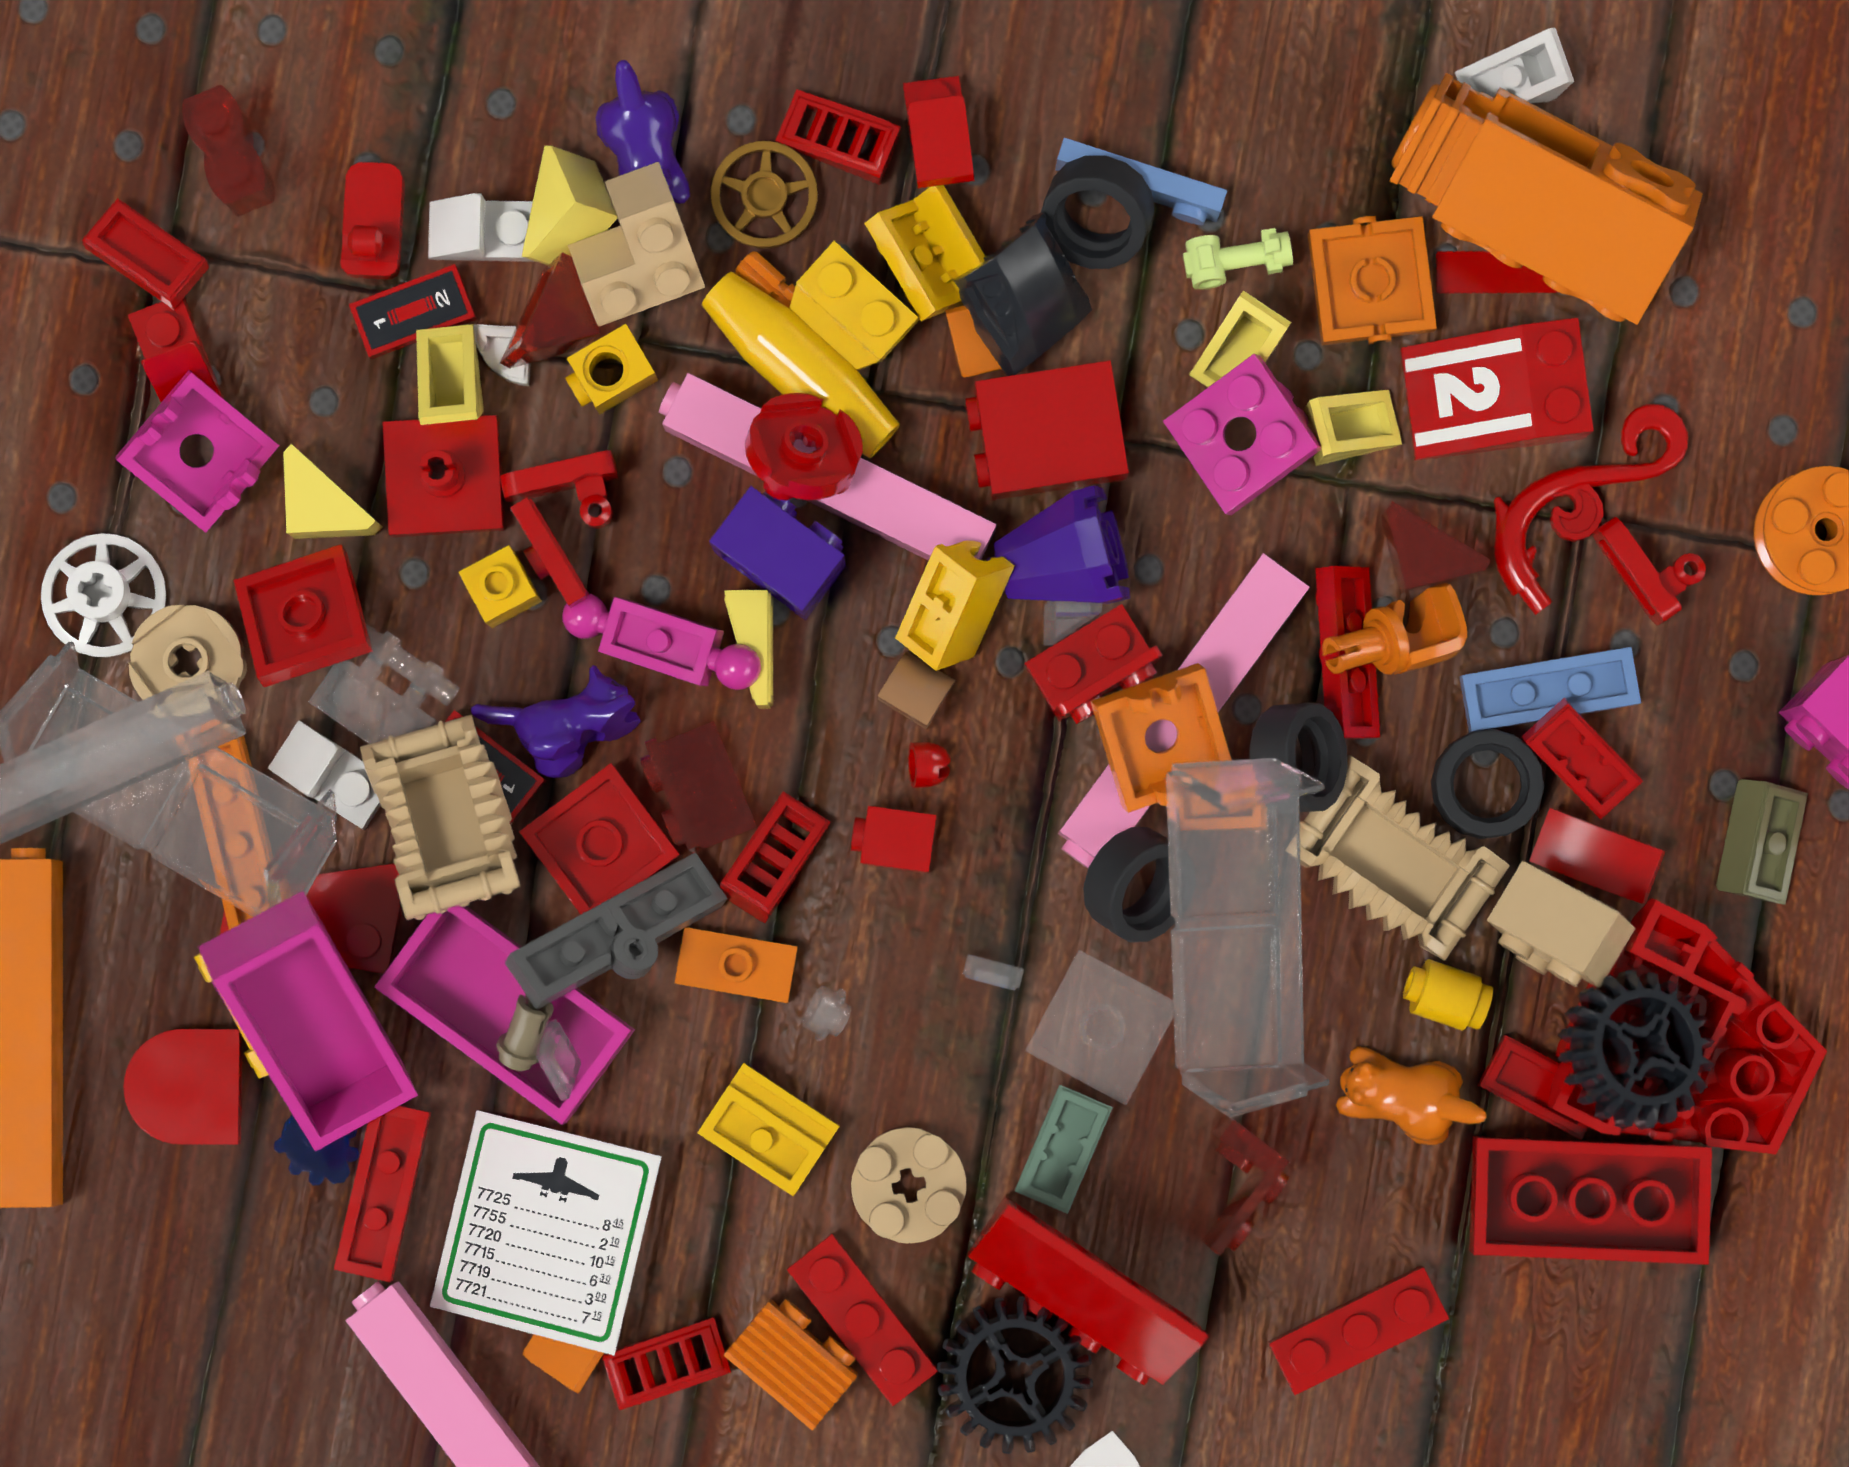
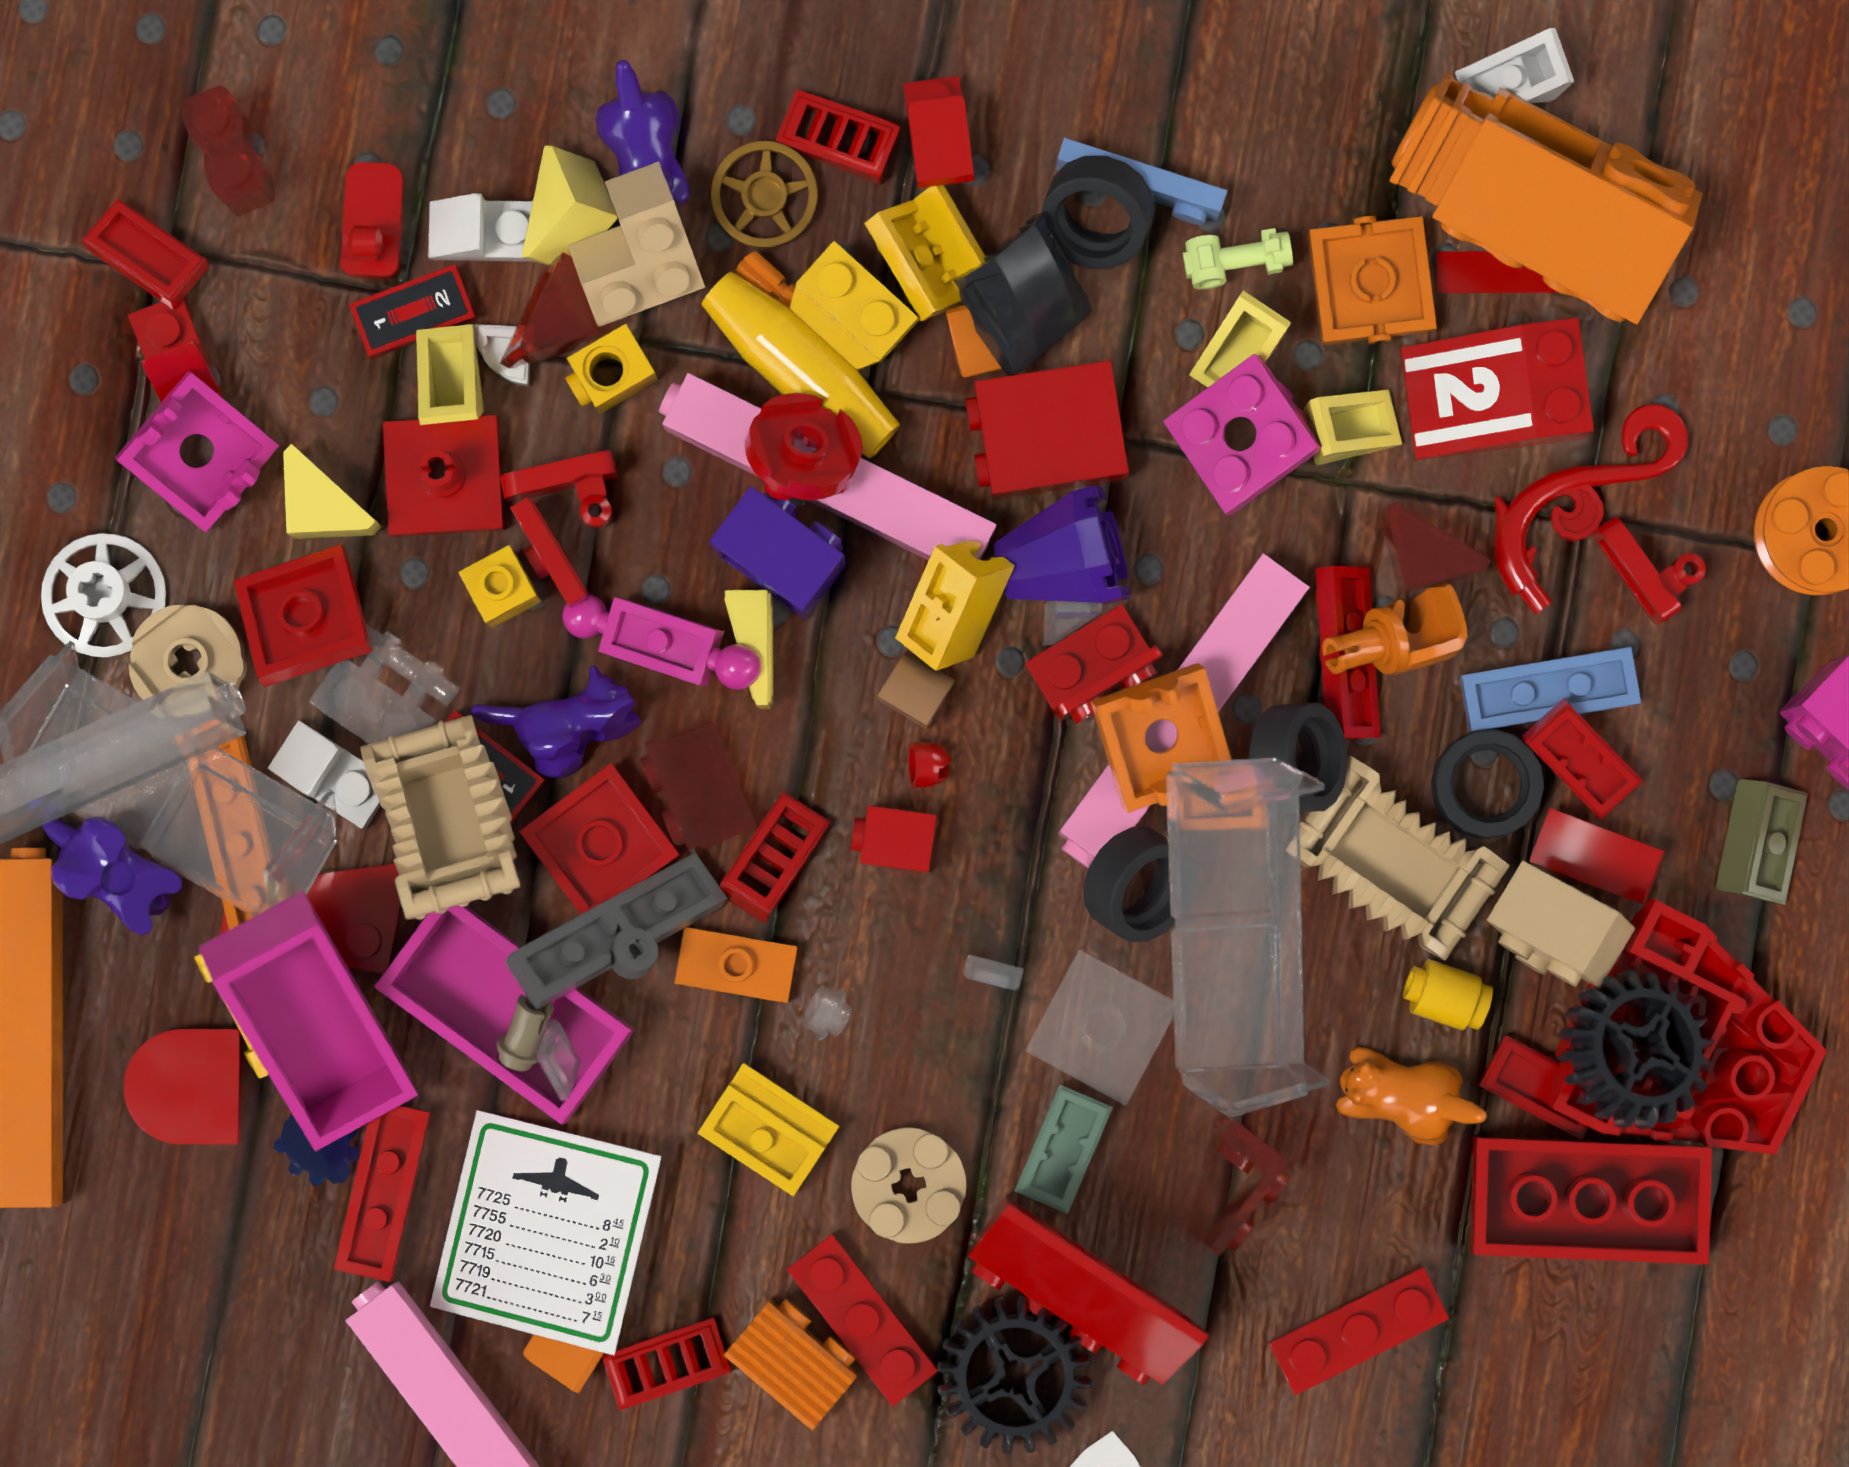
none -> dark purple animal [42,817,182,936]

